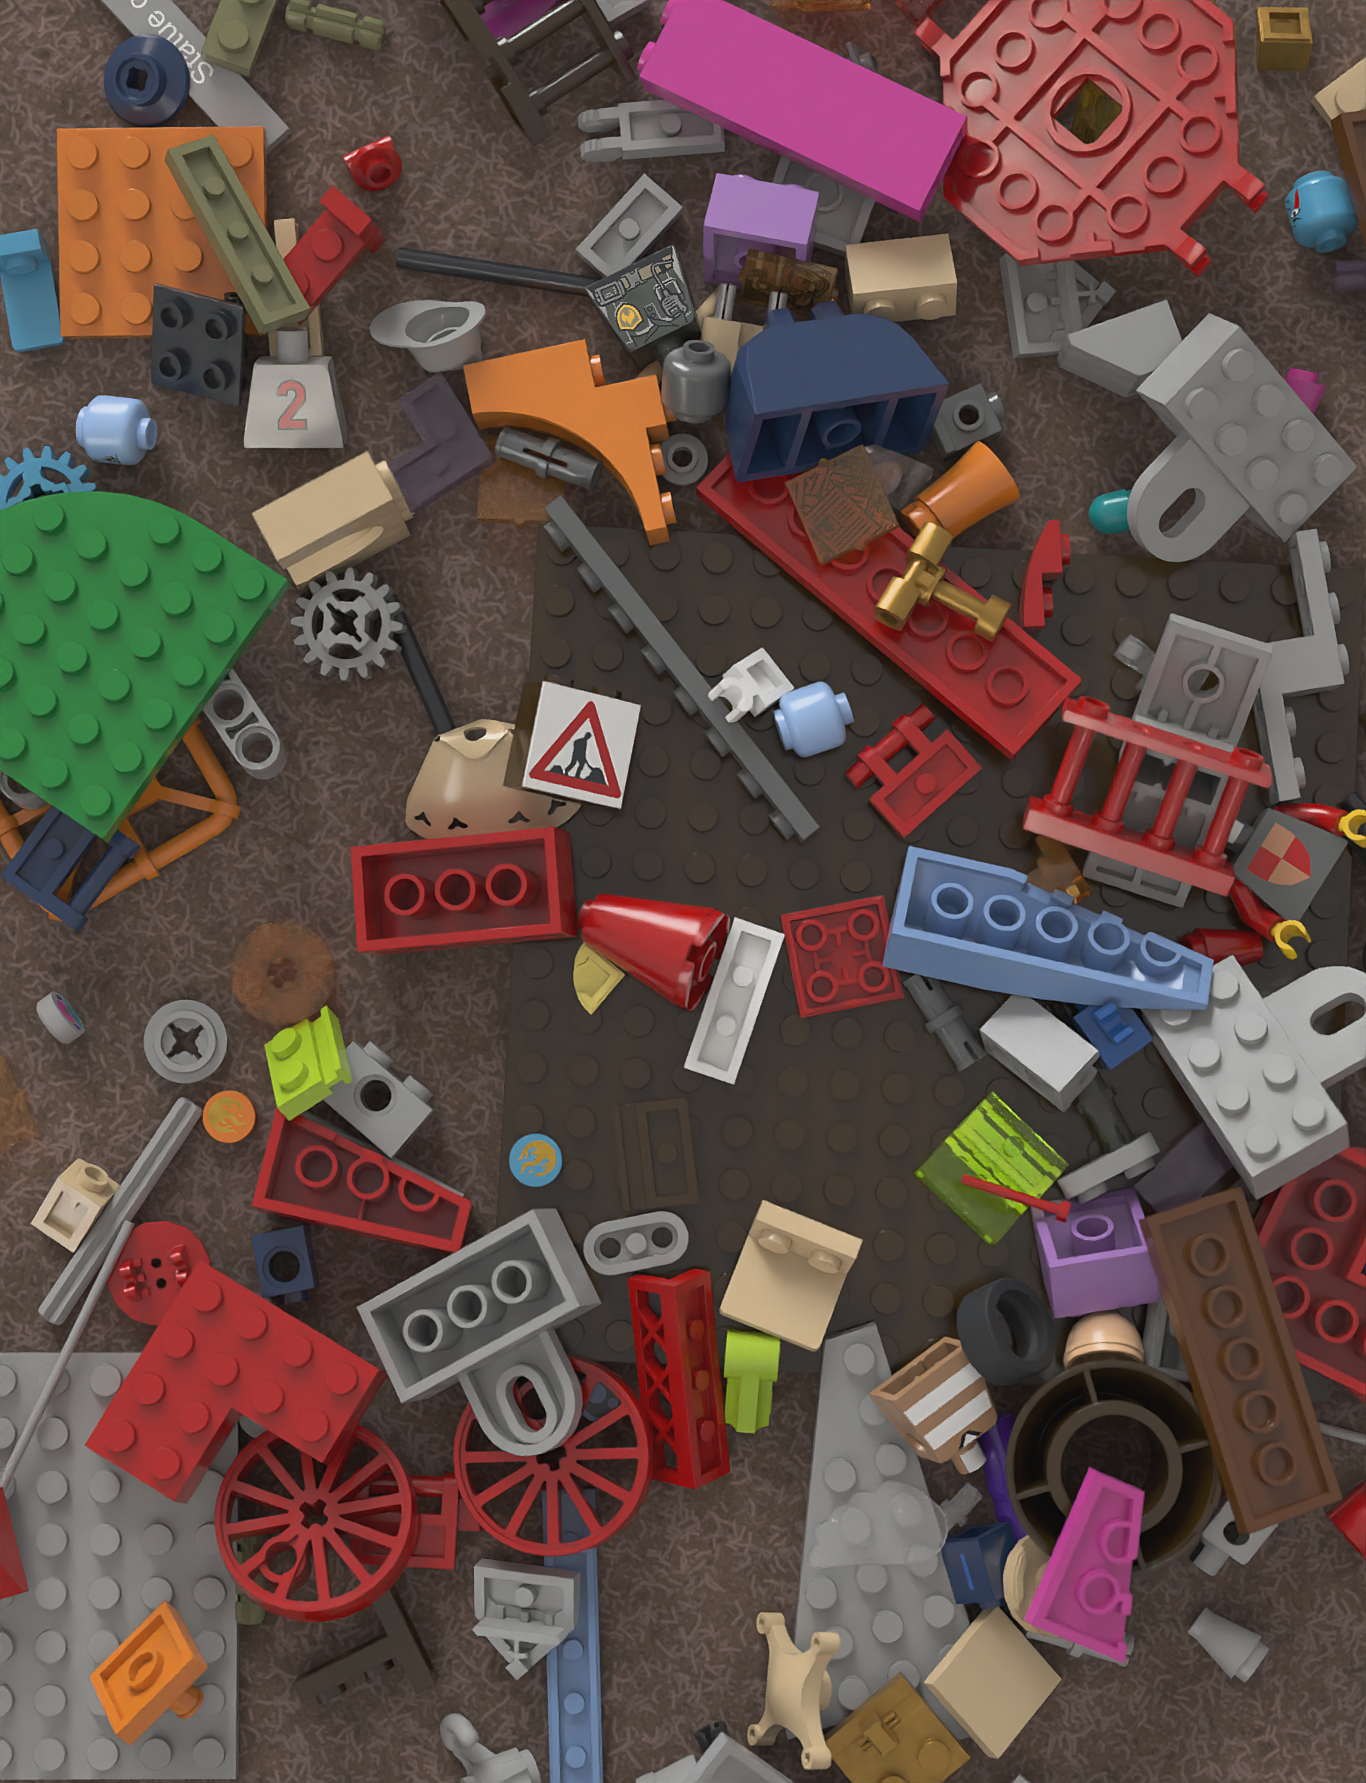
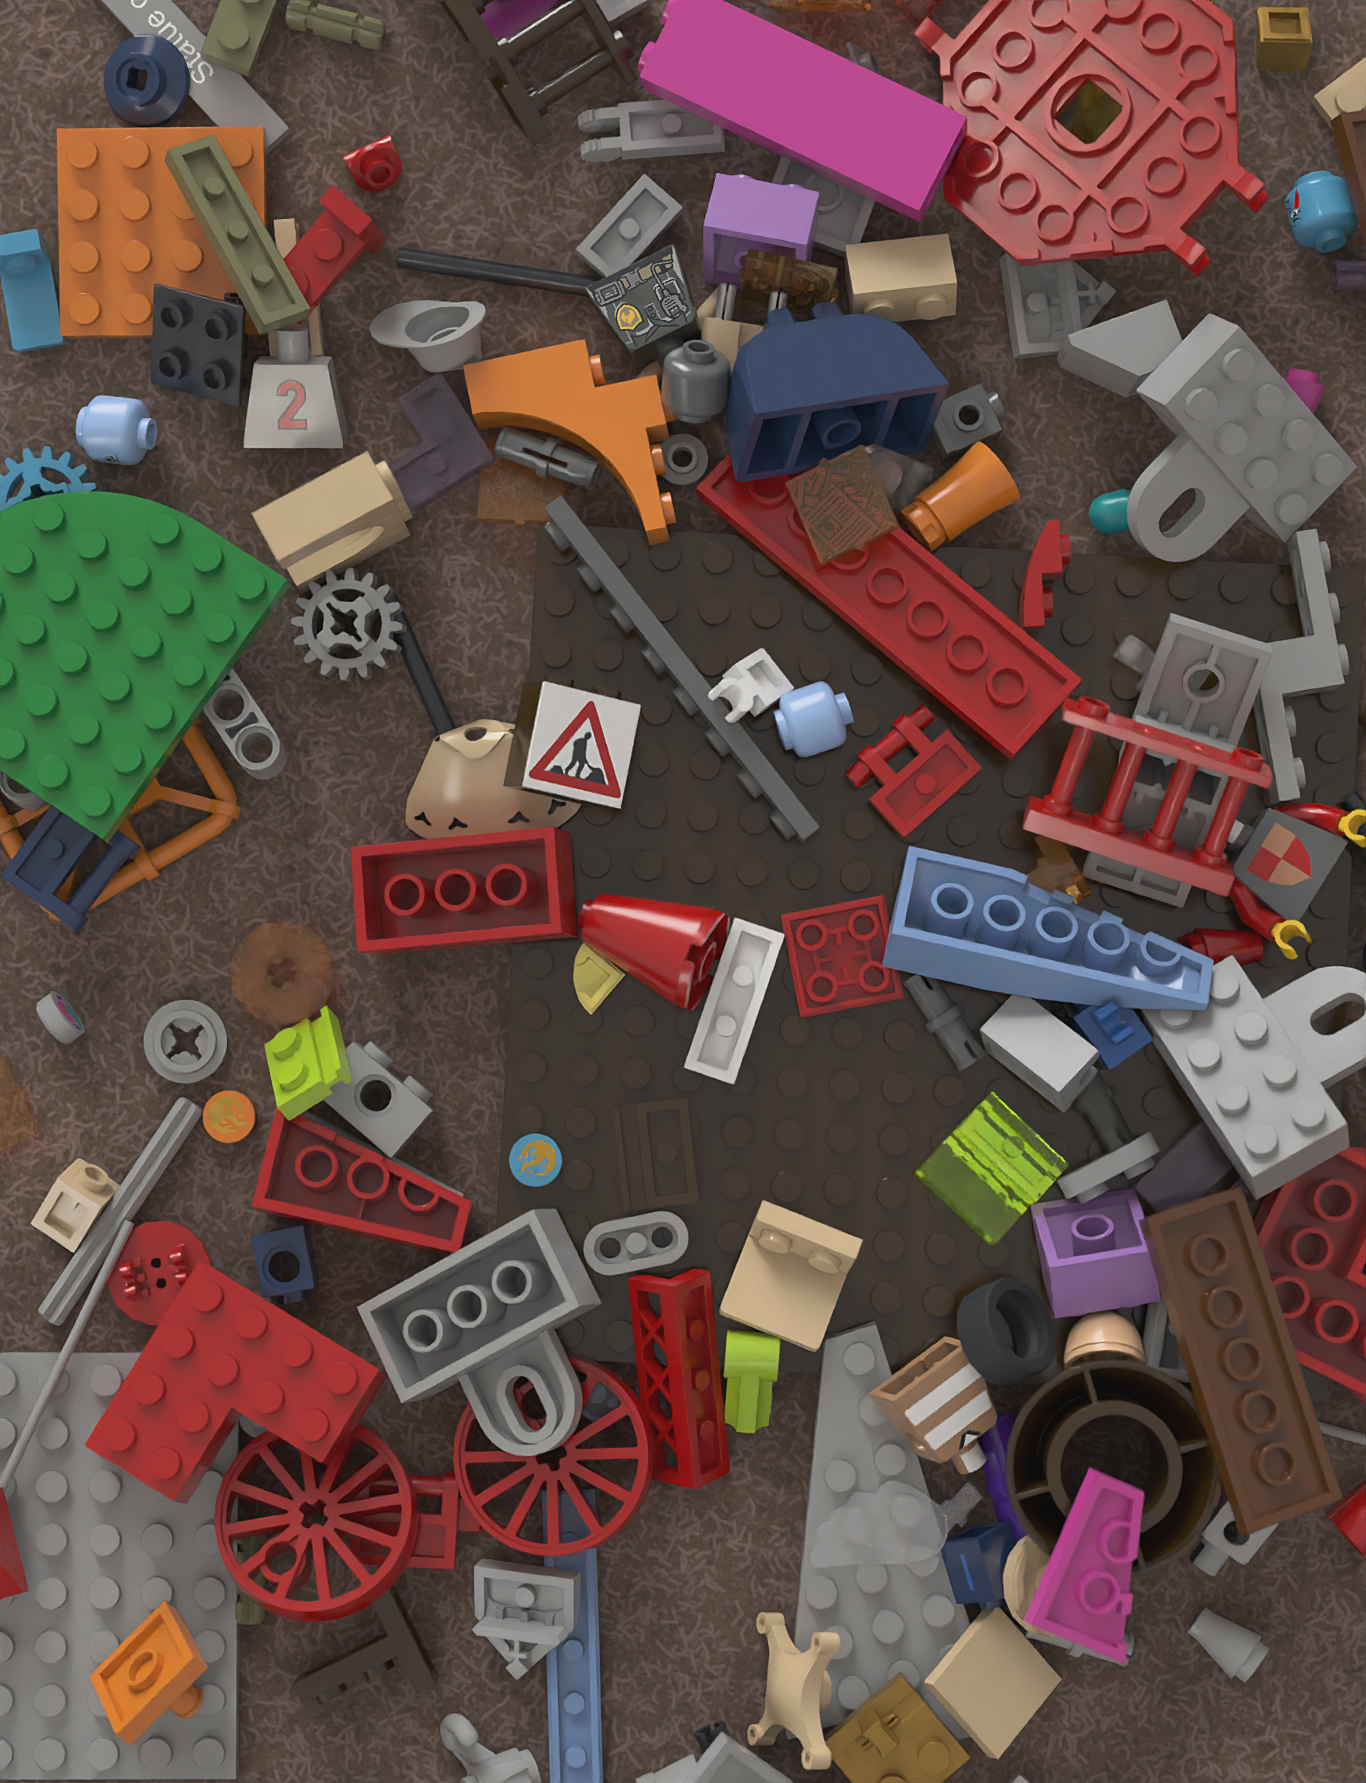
pearl gold bar [873,522,1012,642] -> none
red piece [960,1174,1072,1223] -> none

